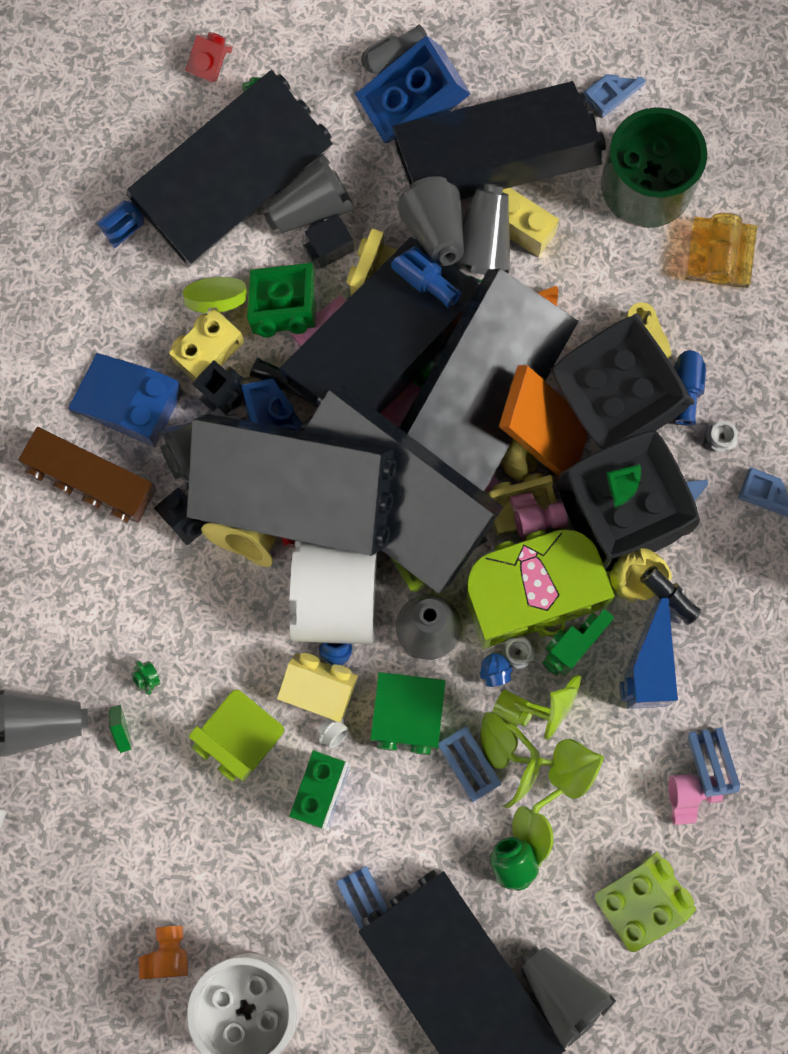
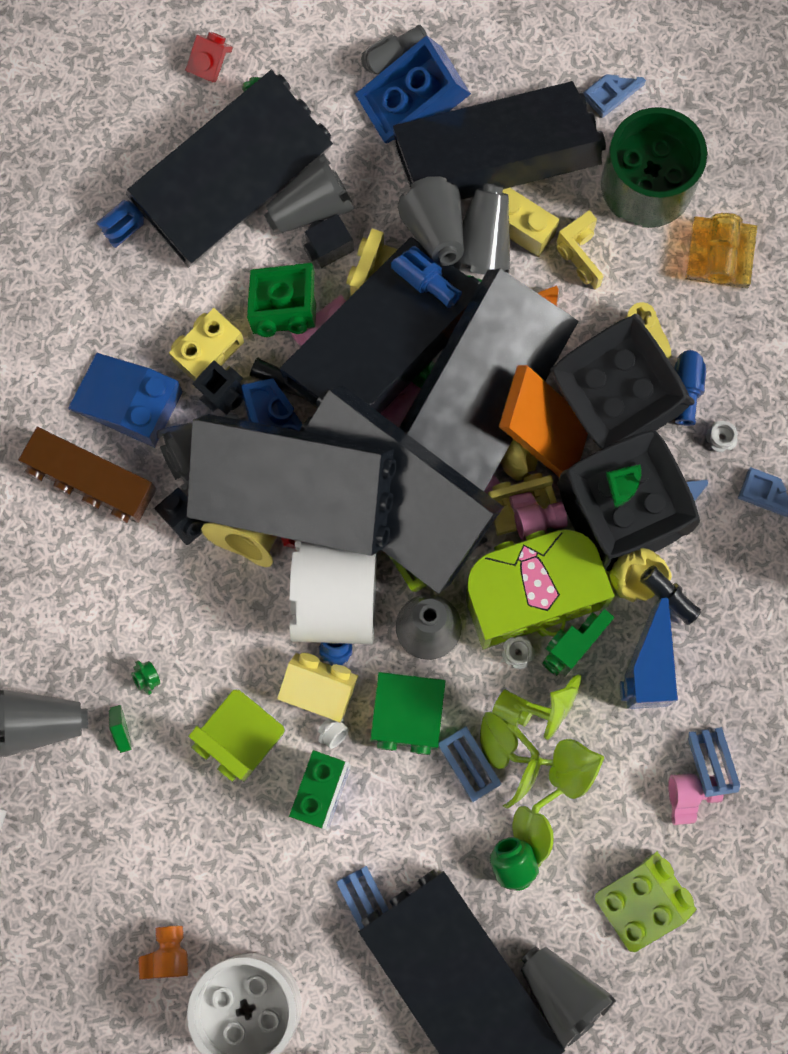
lime tile [183,277,247,313] -> none
blue plate [479,653,513,687] -> none
none -> light yellow bracket [557,210,603,290]

